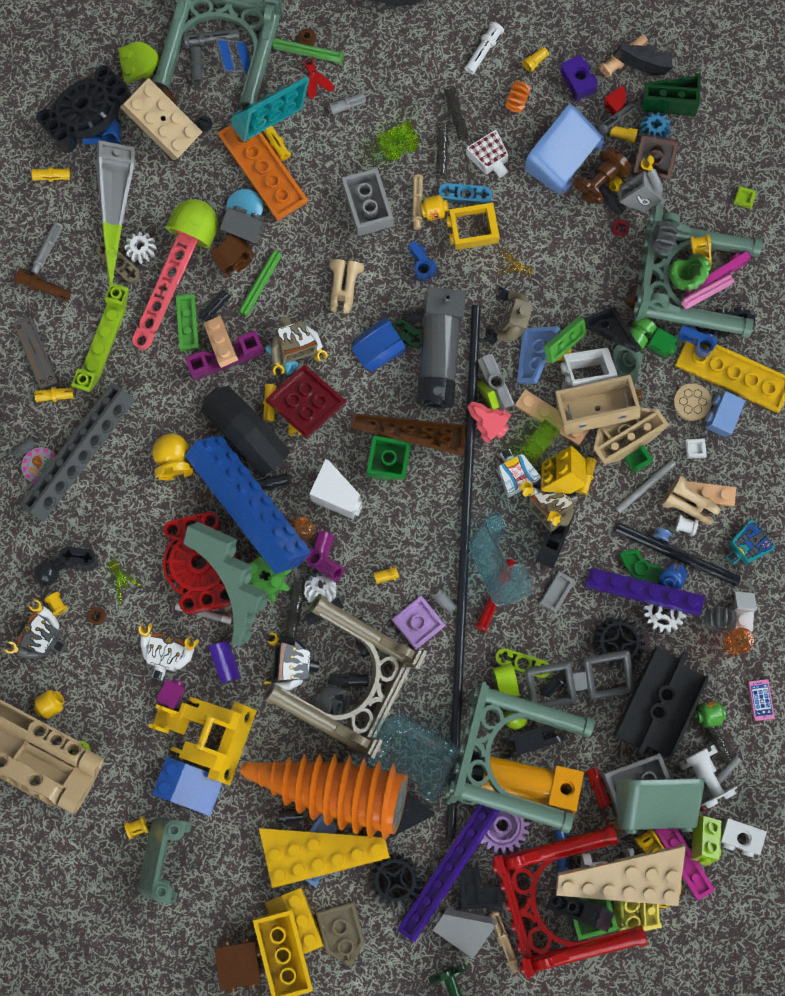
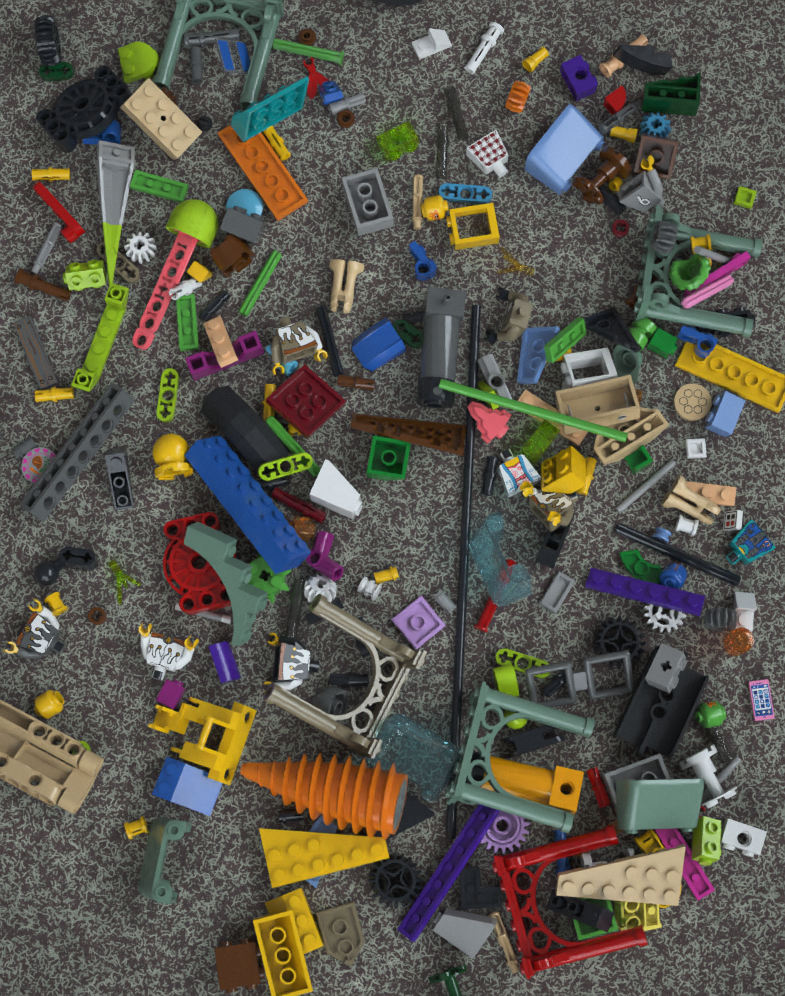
none -> red beam [32,181,85,244]
none -> black gear [34,15,61,66]
none -> dark green beam [39,62,74,81]
none -> lime brick [63,260,107,291]
none -> black slope [105,447,134,510]
none -> bright green plate [130,170,189,203]
none -> lime beam [156,368,179,423]
none -> white pin [169,278,202,300]
none -> yellow slope [187,261,213,282]
none -> lime beam [258,452,313,481]
none -> bright green axle [265,416,321,477]
none -> dark red pin [271,487,327,524]
none -> black axle [316,306,343,377]
none -> blue plate [318,81,343,105]
none -> reddish brown plate [337,110,355,128]
none -> reddish brown axle [337,375,375,391]
none -> white bush [357,576,382,601]
none -> white slope [412,28,452,60]
none -> bright green piece [439,379,628,442]
none -> black pin [480,456,499,496]
none -> light grey brick [645,643,687,693]
none -> light grey bar [694,246,731,264]
none -> white tile [723,510,743,532]

